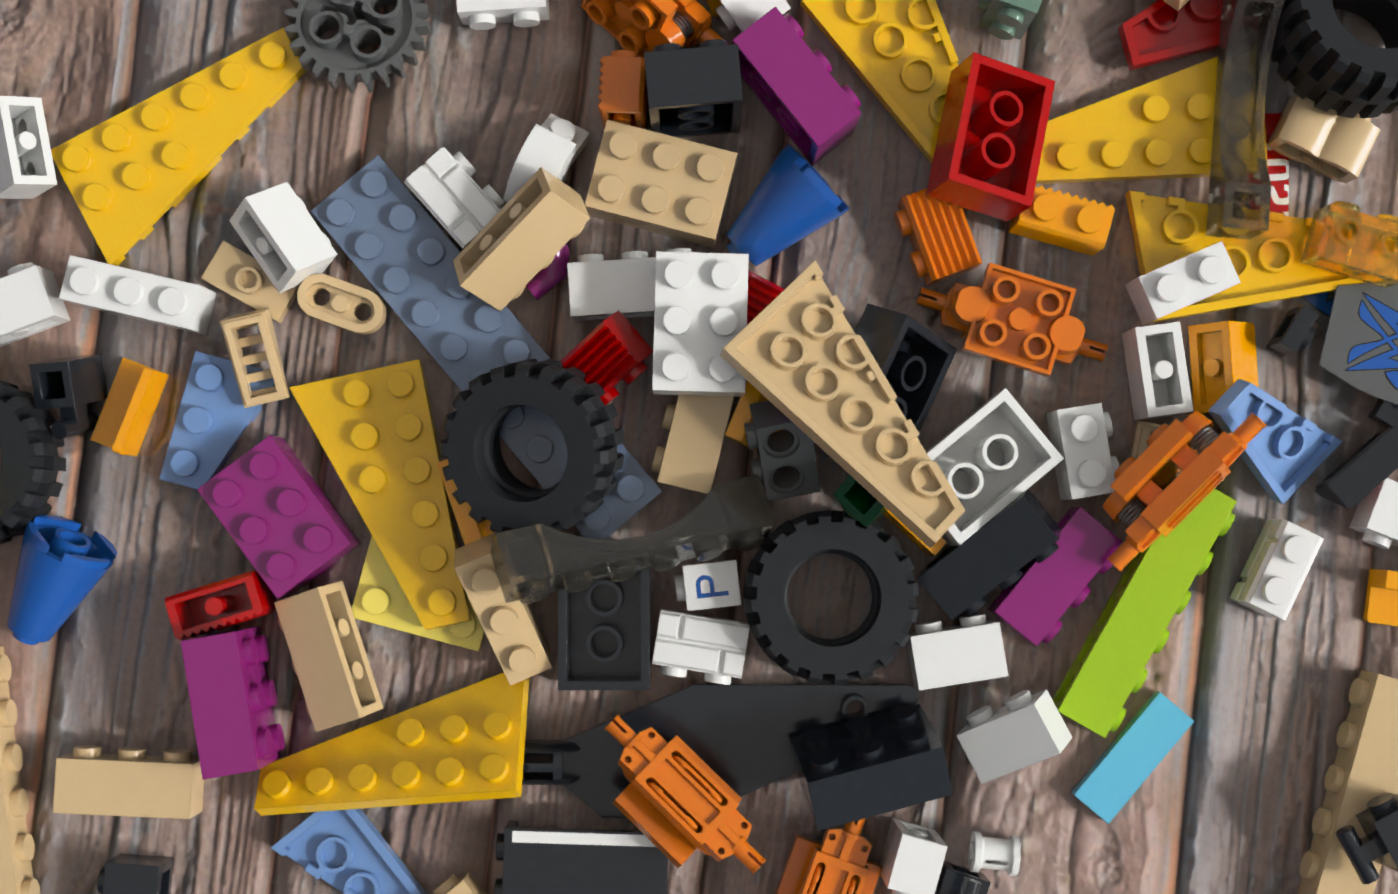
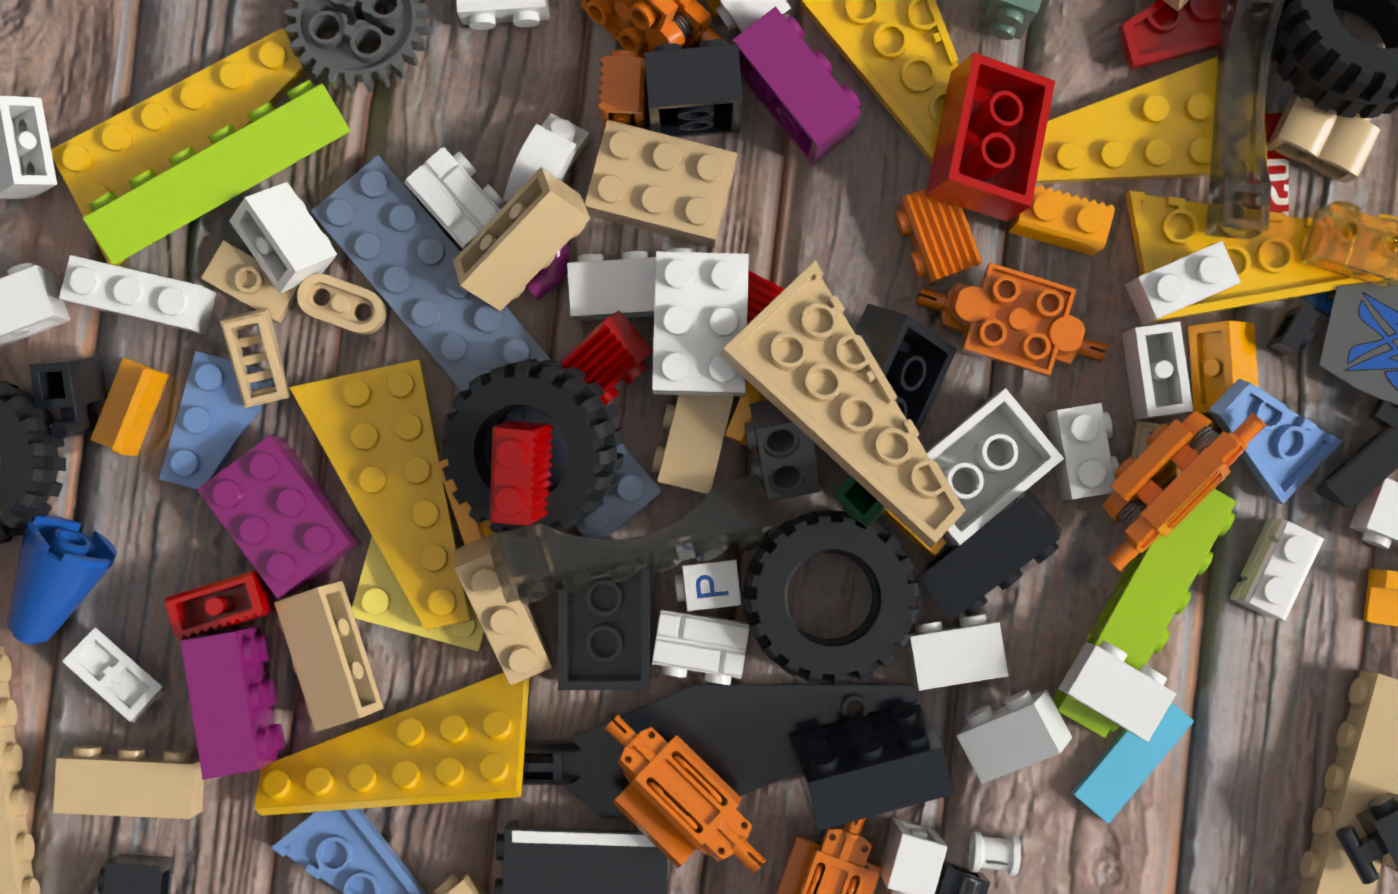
blue cone [726,143,850,266] -> none
magenta brick [987,507,1123,646] -> none
none -> white hinge [62,627,165,724]
none -> lime brick [83,79,351,265]
none -> red brick [490,421,554,526]
none -> white brick [1058,640,1176,742]

